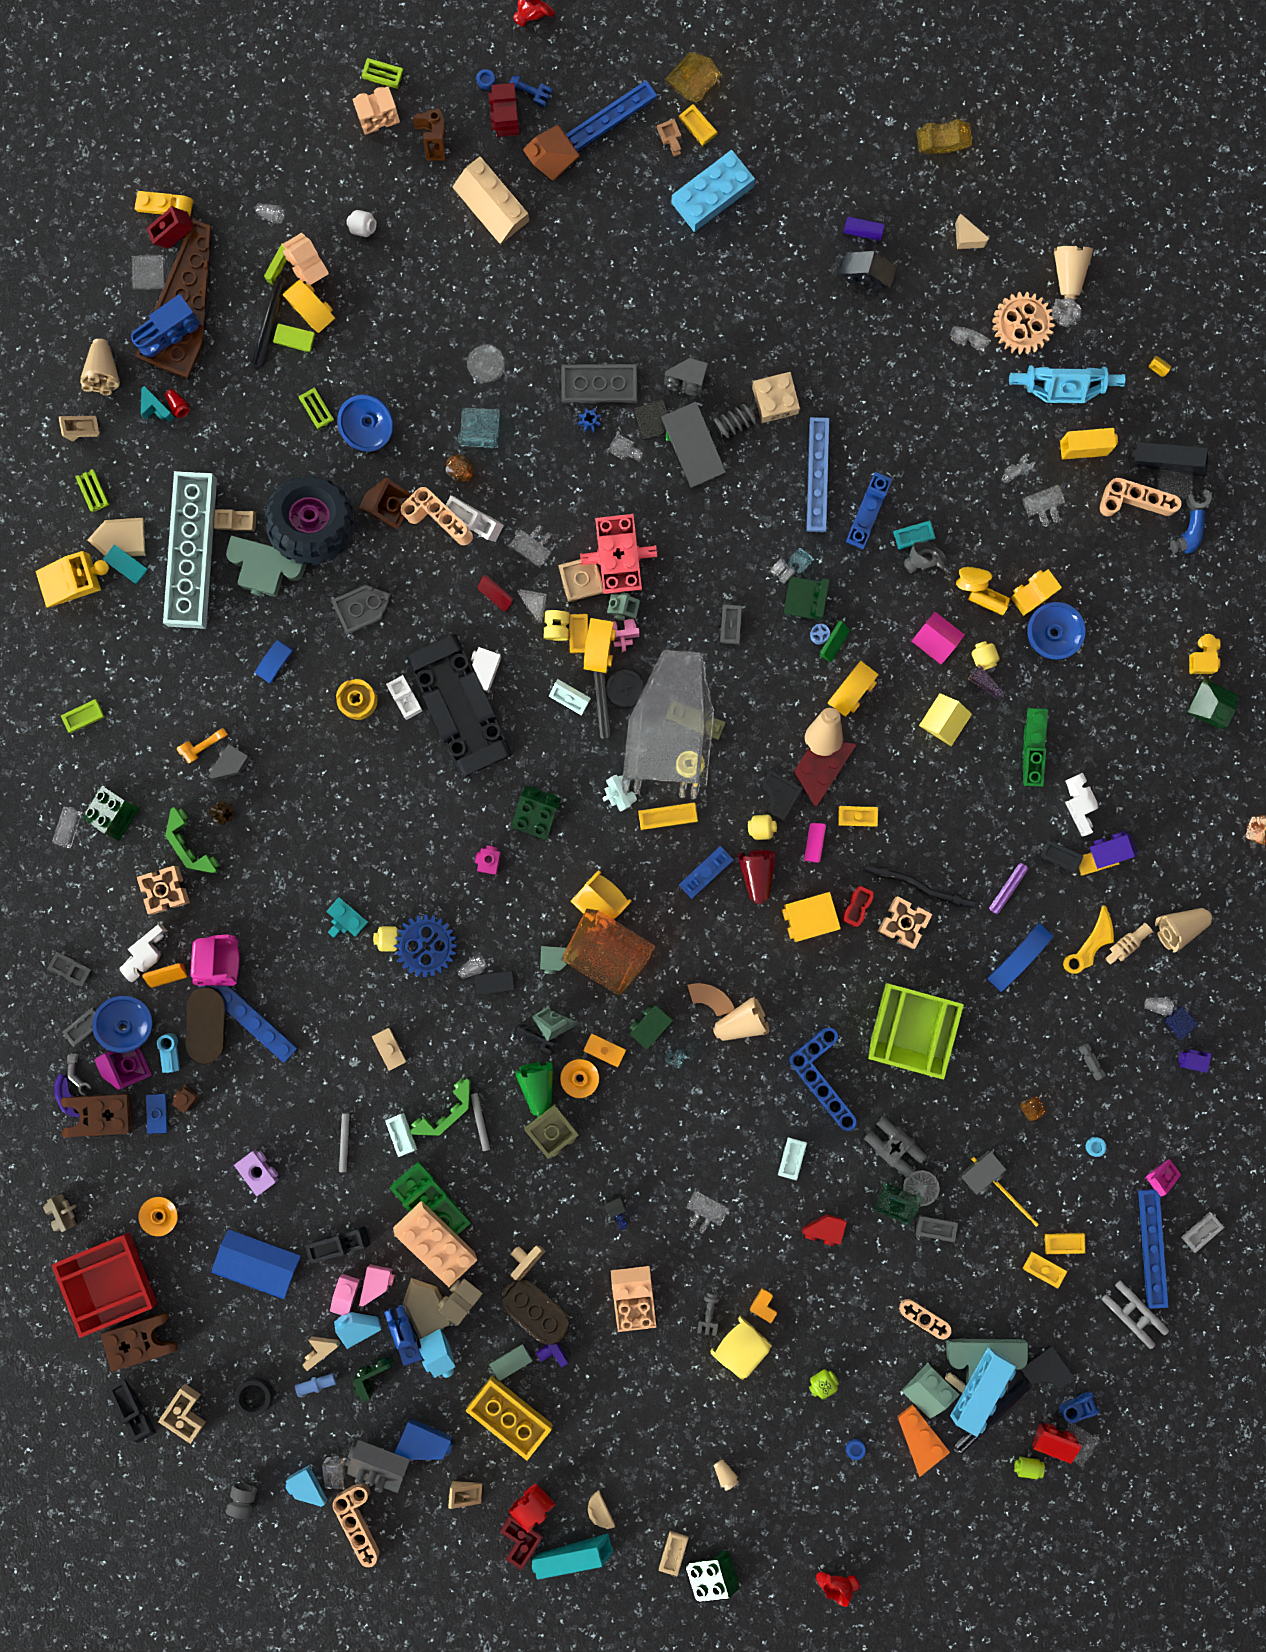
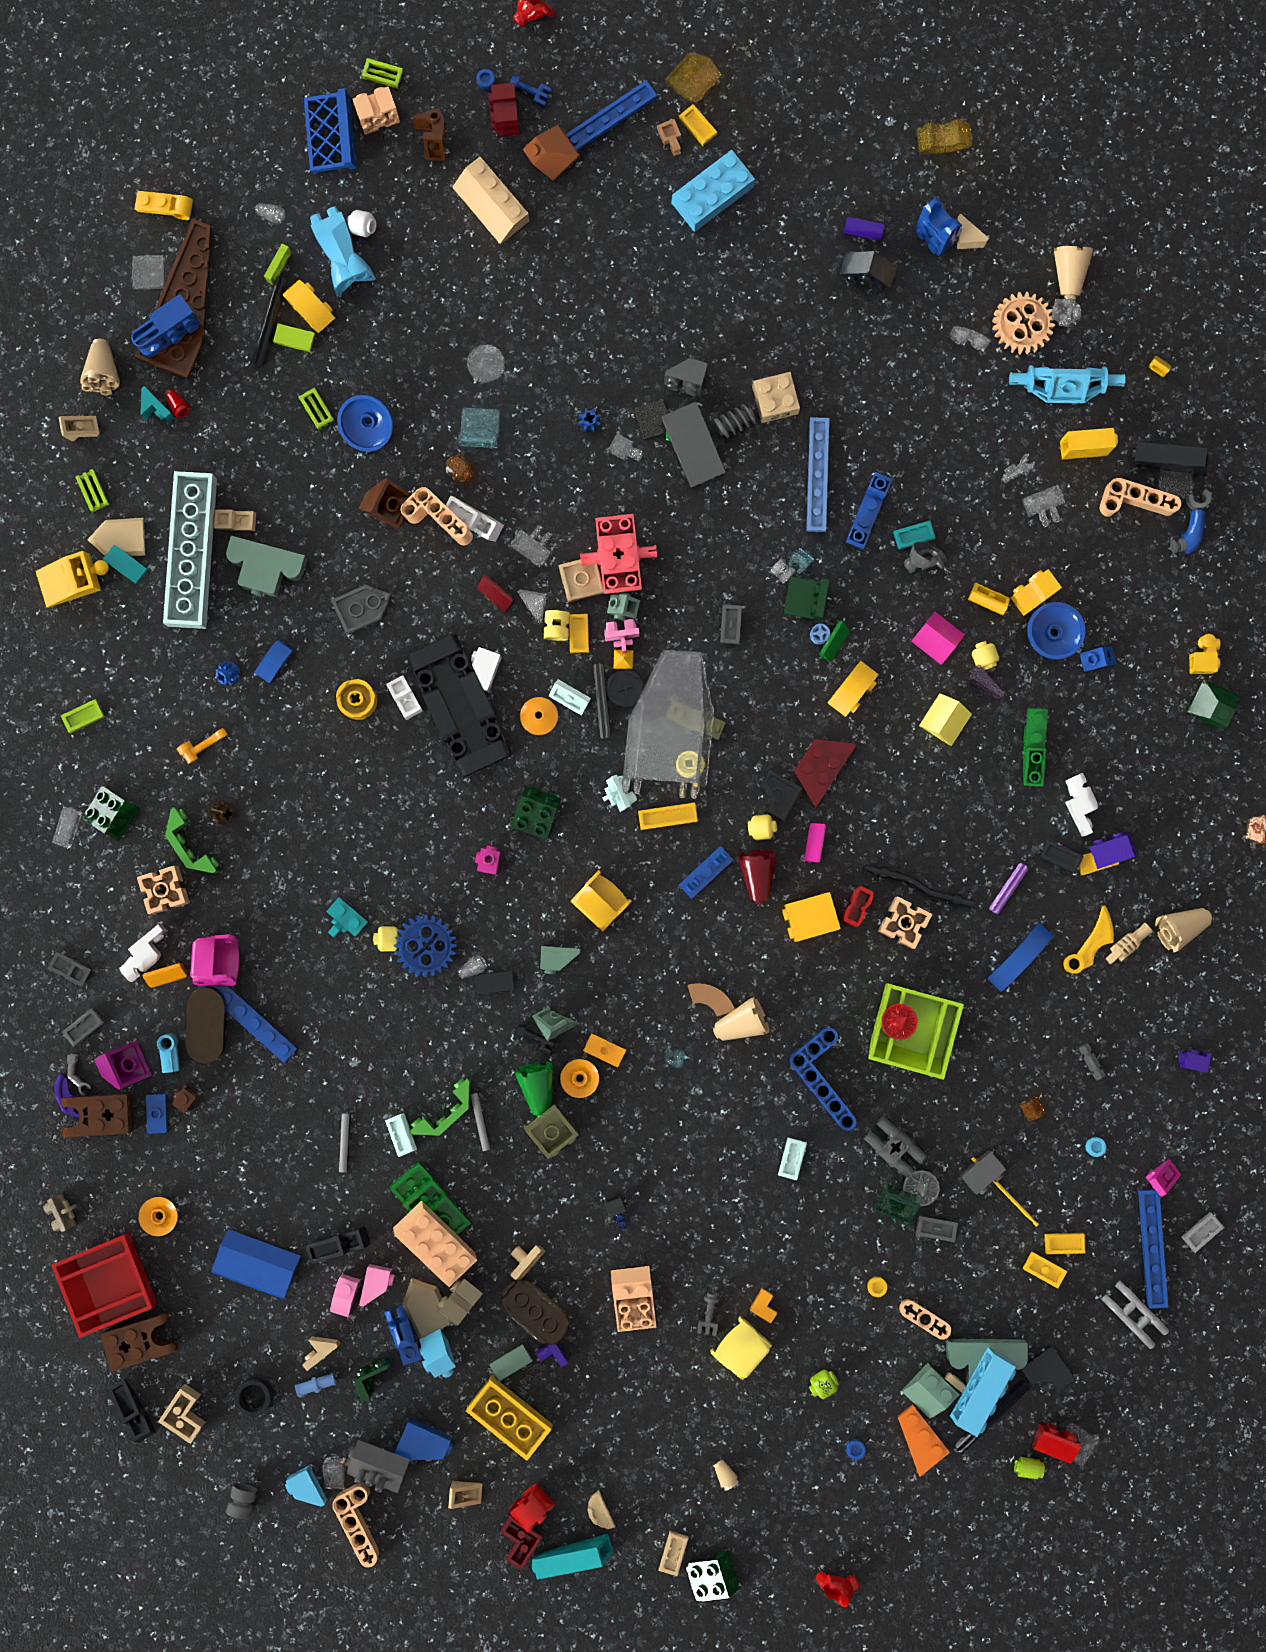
blue dish [92,996,152,1053] -> none
dark red brick [146,206,194,249] -> none
dark grey slope [208,744,251,780] -> none
lavender brick [234,1149,278,1196] -> none
black wheel [265,475,355,565] -> none
light nougat brick [282,233,329,285] -> none
medium azure slope [334,1312,381,1349] -> none
tan tile [372,1027,407,1071] -> none
dark grey tile [561,364,637,404] -> none
clear orange slope [561,908,656,995] -> none
yellow brick [584,618,616,673] -> none
dark green brick [629,1004,673,1050] -> none
clear hinge [686,1190,729,1234] -> none
red slope [802,1214,847,1246] -> none
tan cone [805,708,843,756] -> none
yellow plate [838,806,878,827] -> none
yellow piece [956,567,992,592] -> none
blue piece [1059,1392,1100,1423] -> none
clear cone [1144,997,1174,1016] -> none
clear blue piece [1163,1006,1199,1040] -> none
none -> blue gear [216,661,240,686]
none -> blue fence [304,88,357,173]
none -> medium azure hips [310,206,376,296]
none -> light orange dish [520,697,558,735]
none -> yellow slope [613,650,633,670]
none -> yellow tile [867,1277,887,1297]
none -> red wheel [881,1004,918,1040]
none -> blue brick [915,196,962,257]
none -> blue bracket [1080,646,1116,672]

